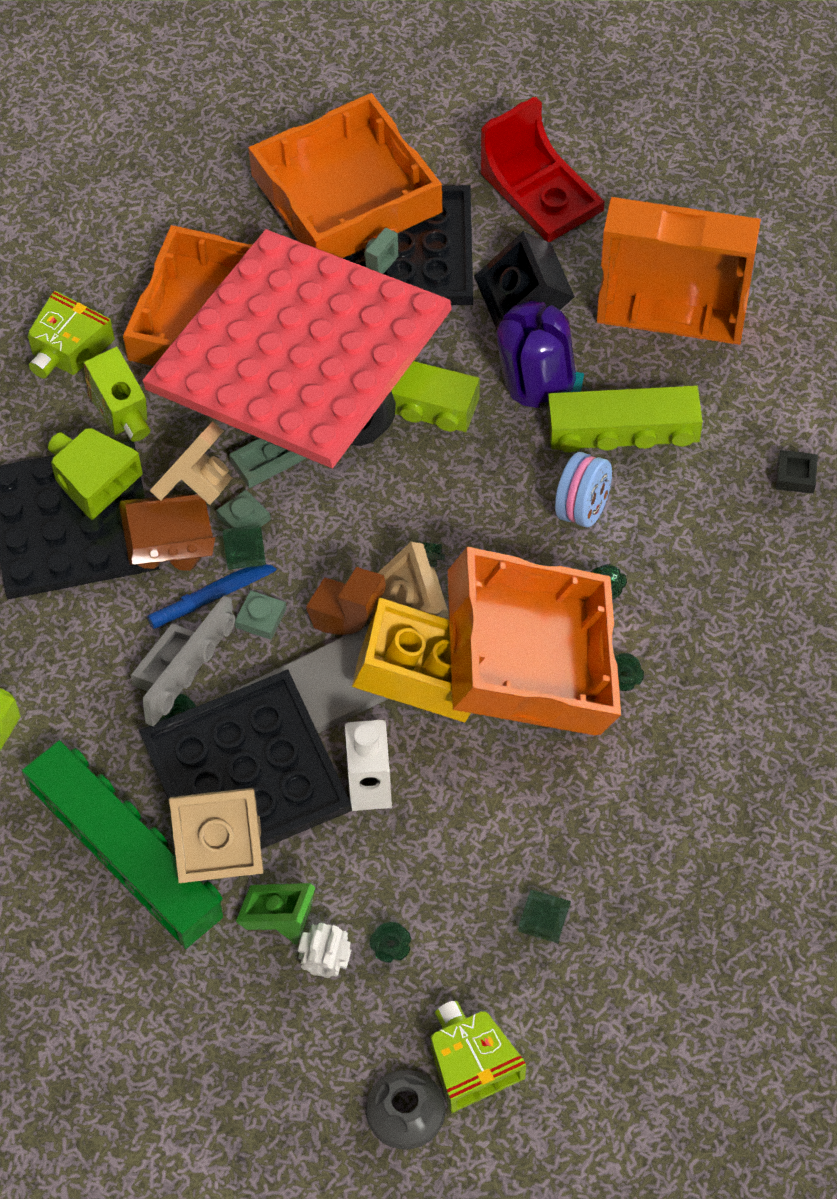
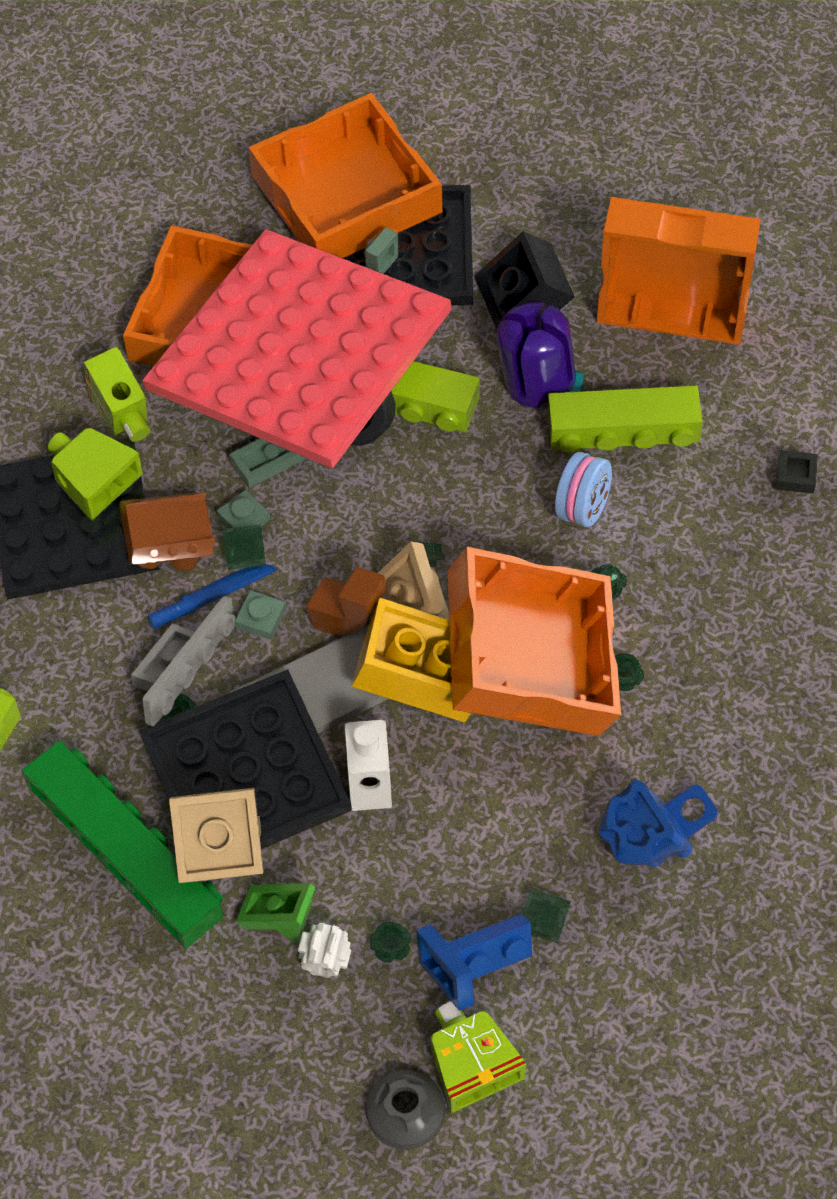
lime torso [28,291,115,379] -> none
tan bracket [150,421,232,505] -> none
red bracket [481,97,605,242] -> none
none -> blue bracket [416,914,532,1011]
none -> blue piece [599,780,718,867]

